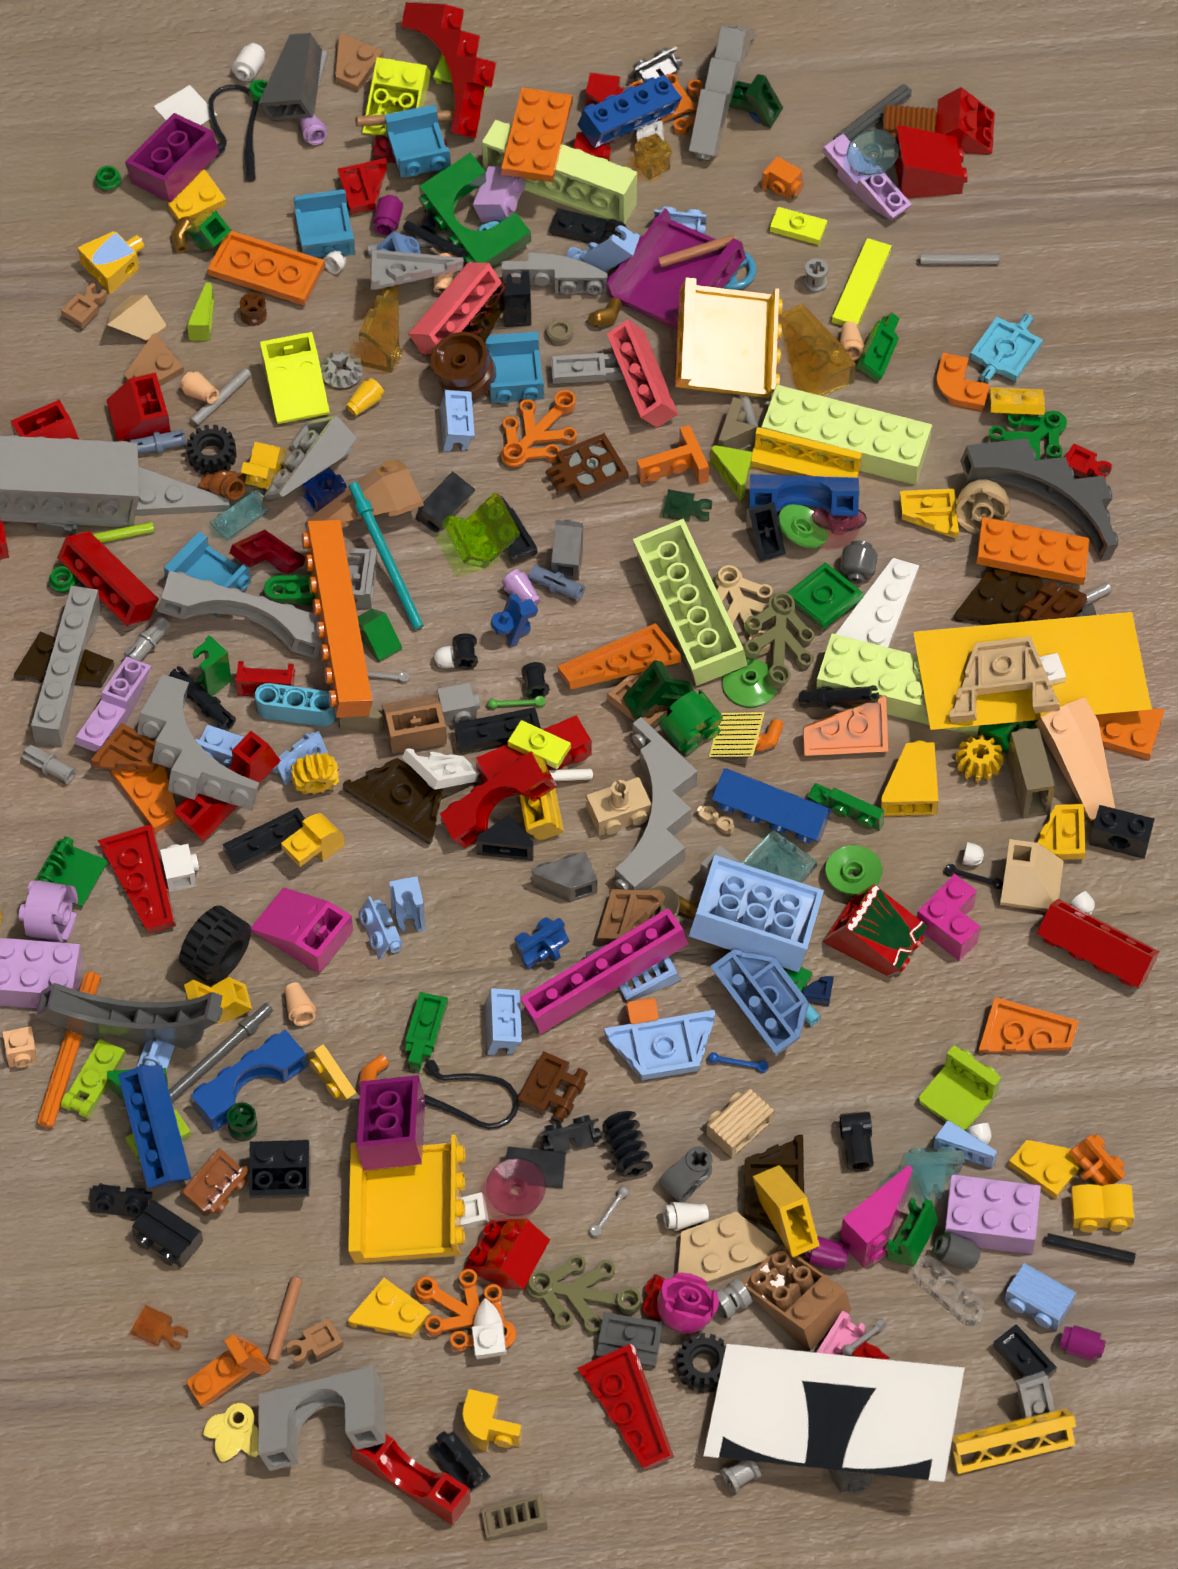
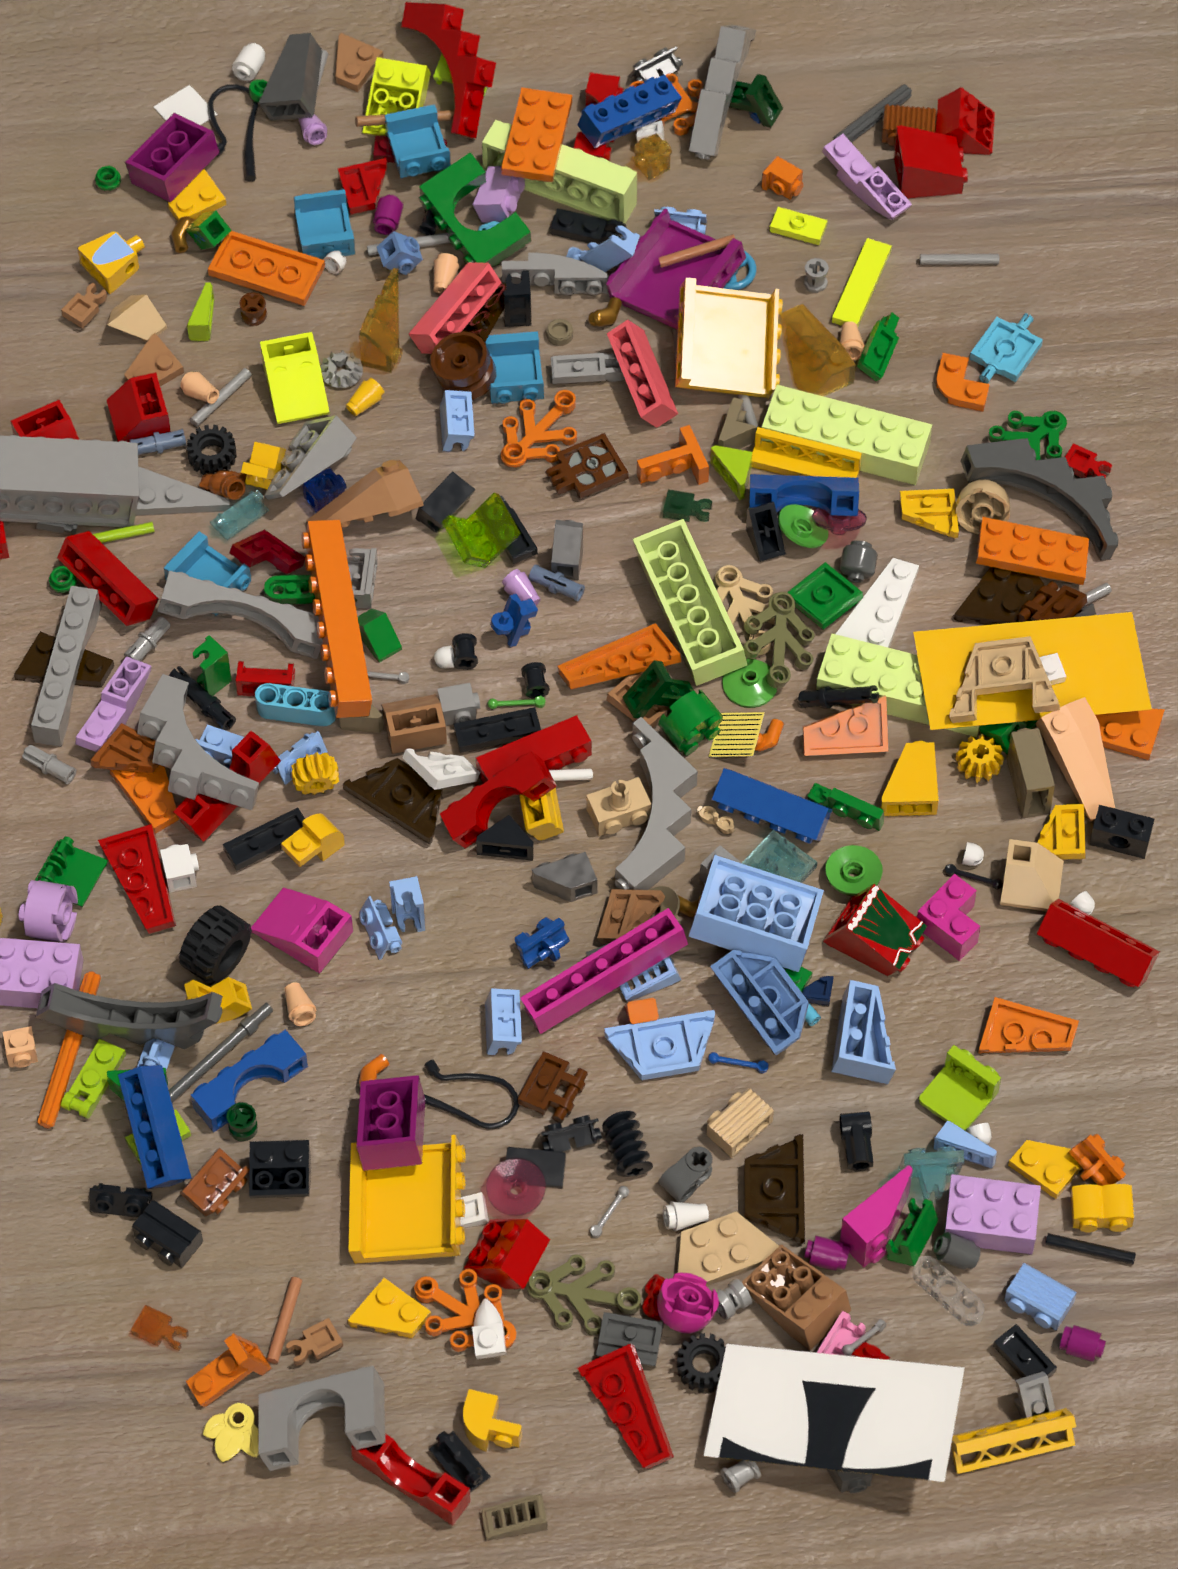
yellow wing [306,1044,356,1101] -> none
teal bar [348,482,424,630] -> none
light grey wing [370,250,464,290] -> none
black bar [403,221,466,258] -> none
green hinge [405,992,448,1072] -> none
neon yellow plate [508,720,571,769] -> none
yellow slope [753,1165,820,1257] -> none
clear light blue dish [847,129,899,175] -> none
yellow plate [989,387,1045,415] -> none
none -> light blue wedge [831,980,896,1084]

